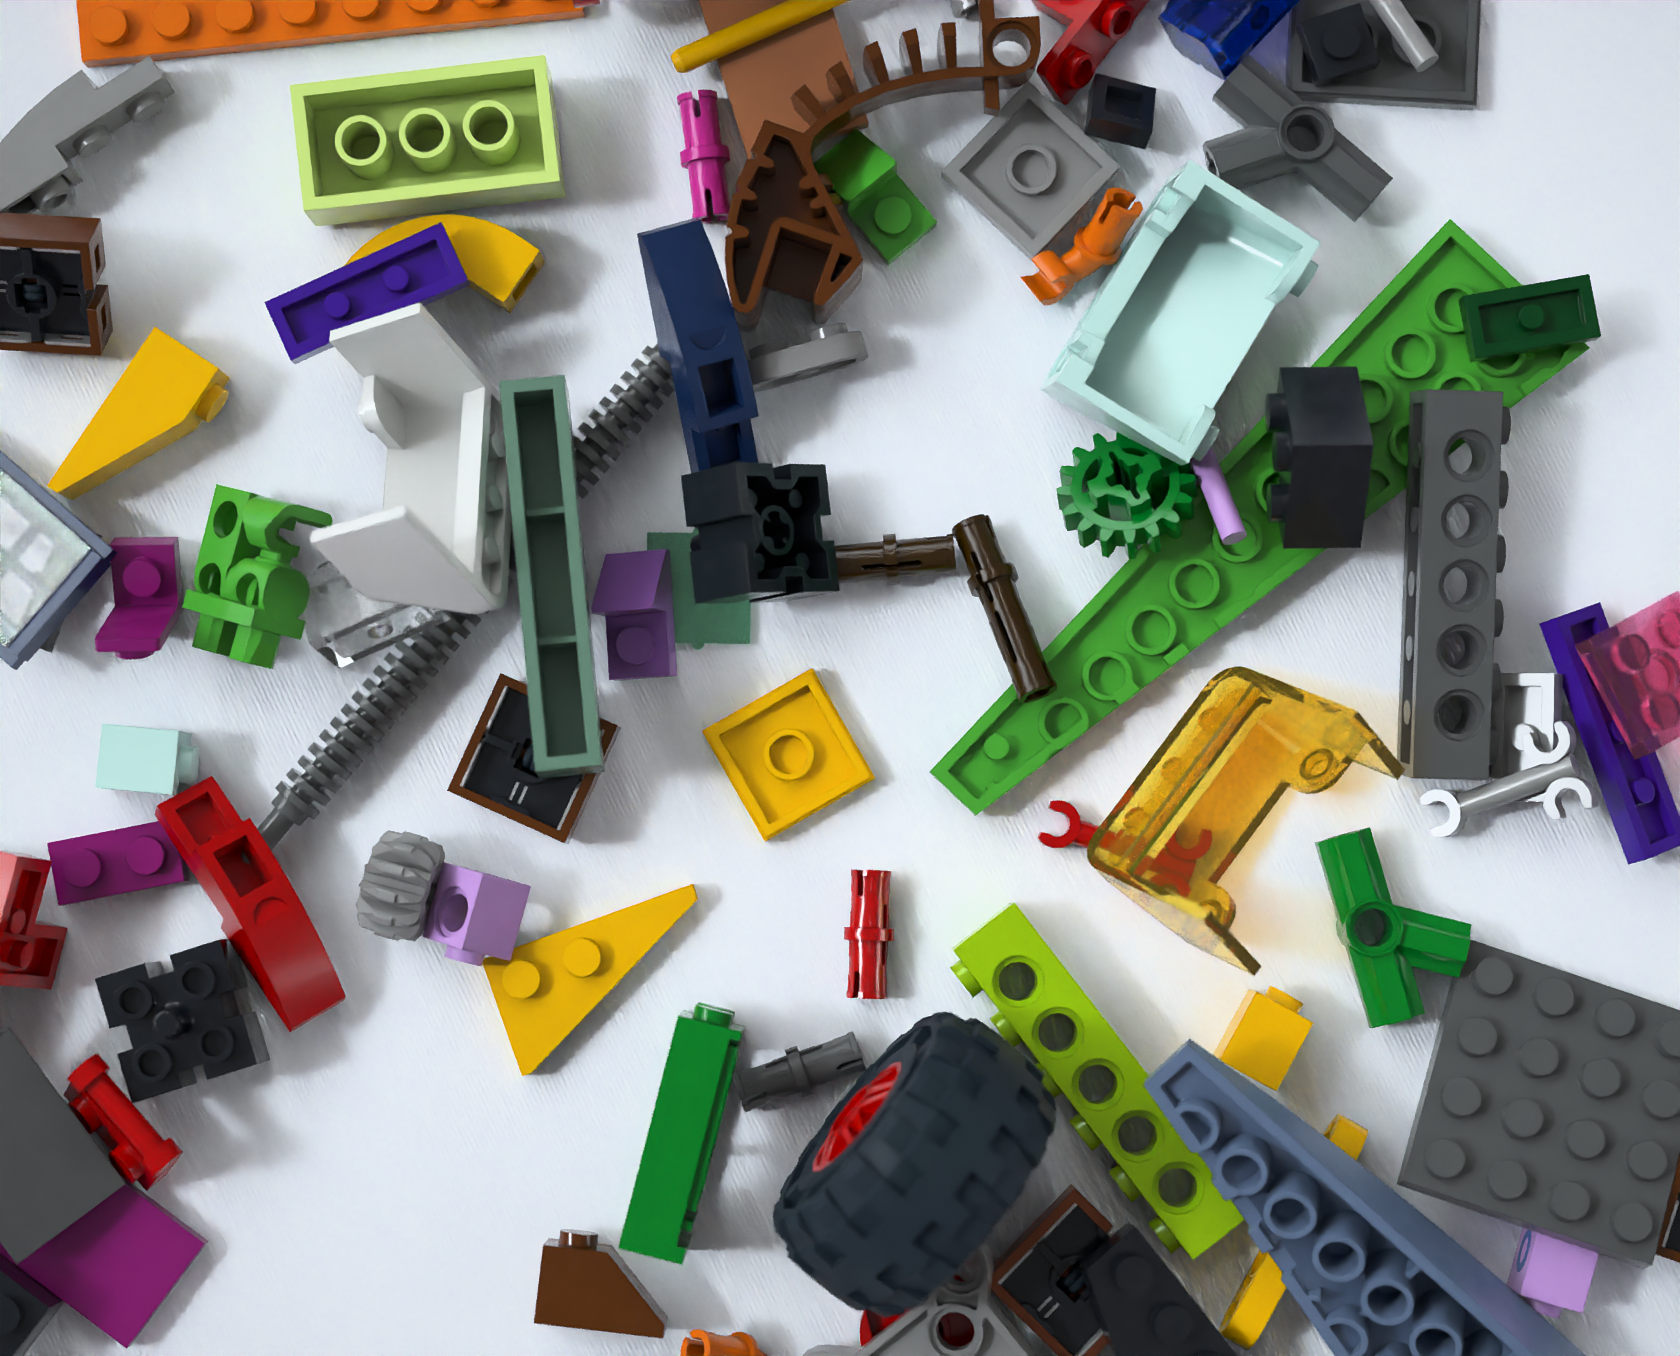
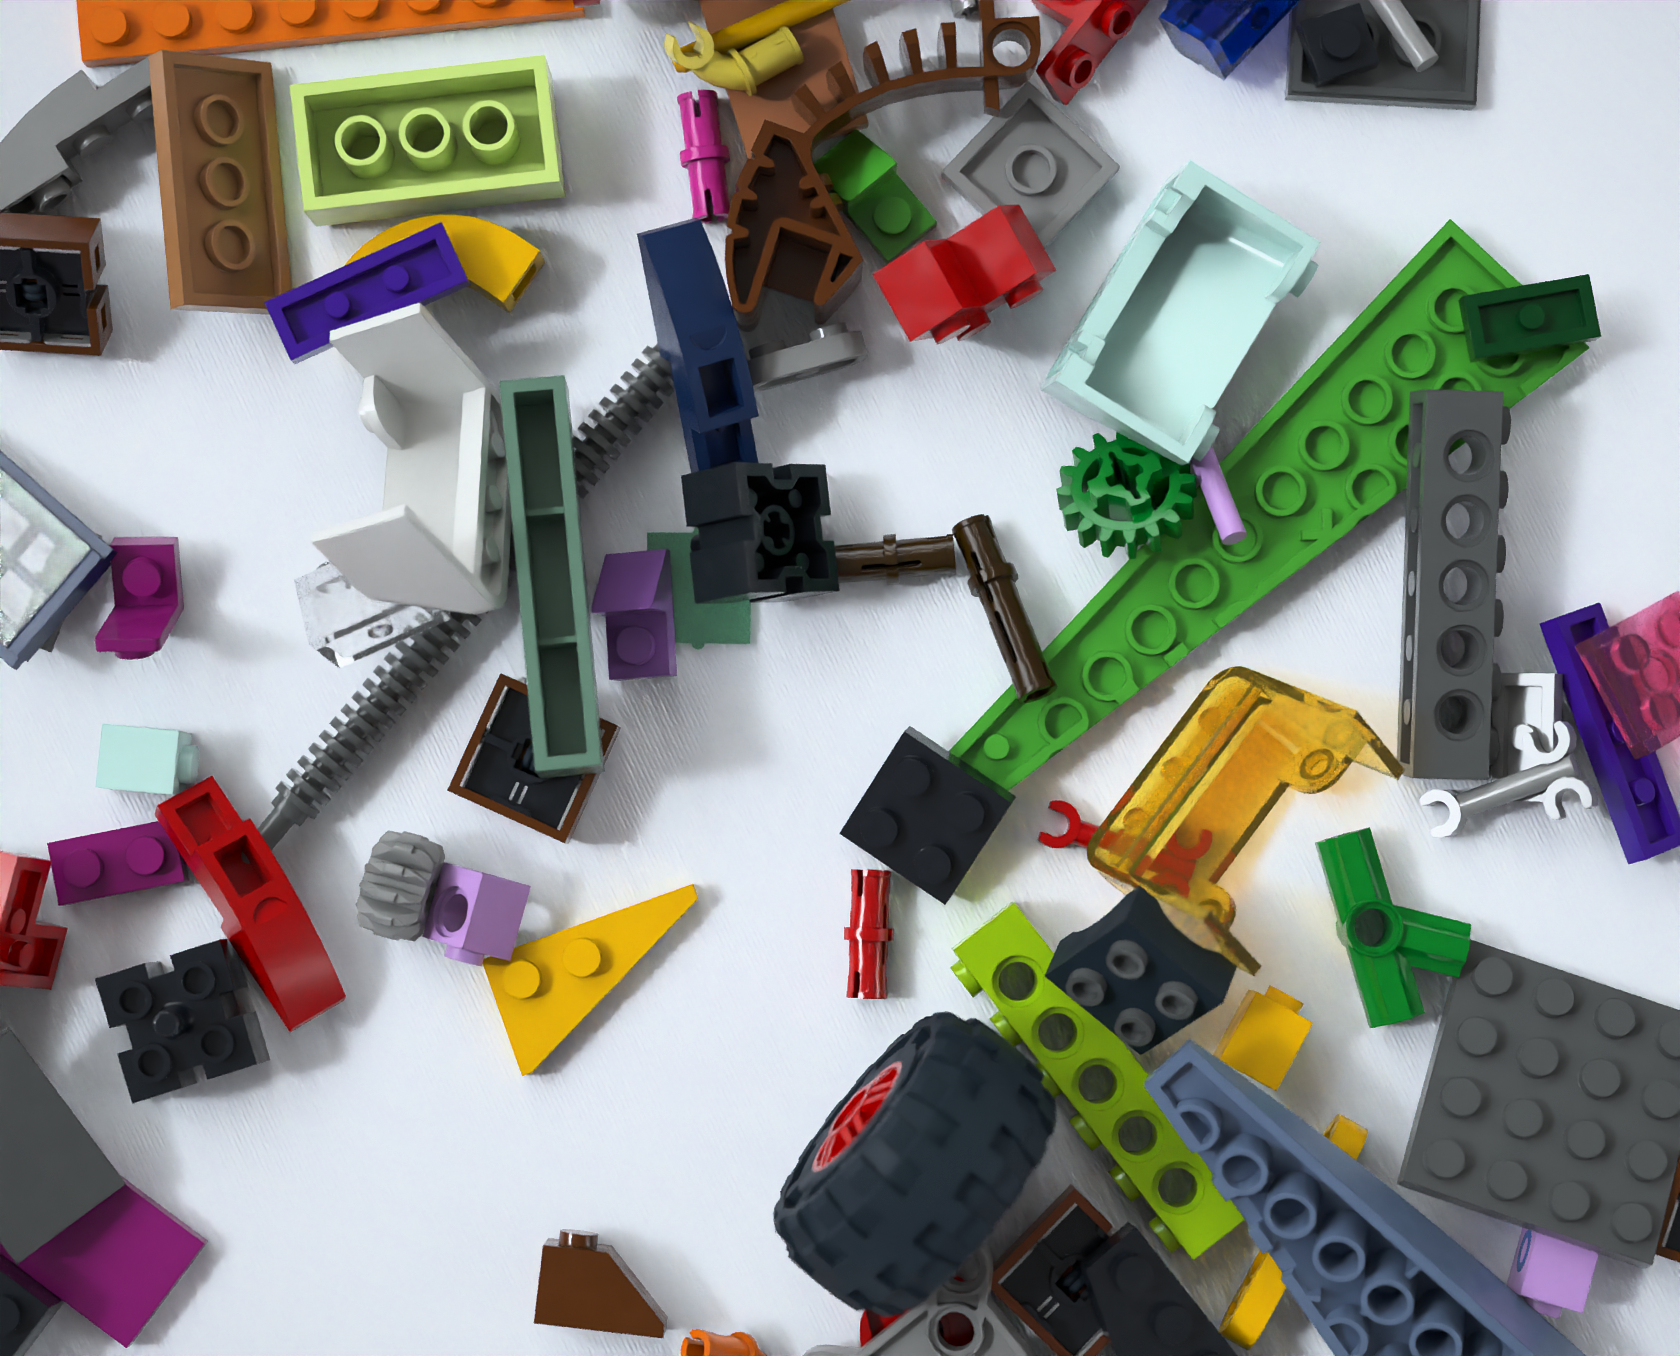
yellow slope [47,327,230,500] -> none
red plate [63,1053,183,1191] -> none
bright green hips [182,484,333,669] -> none
green door [618,1002,745,1265] -> none
yellow tile [702,668,875,842] -> none
dark grey pin [732,1031,866,1113] -> none
orange piece [1020,187,1143,305] -> none
black plate [1084,73,1156,150] -> none
dark grey piece [1202,55,1393,222] -> none
black brick [1265,366,1374,549] -> none
none -> medium nougat plate [148,50,292,315]
none -> light yellow piece [664,21,804,96]
none -> black plate [839,726,1016,905]
none -> red brick [872,204,1057,345]
none -> black brick [1045,885,1237,1055]

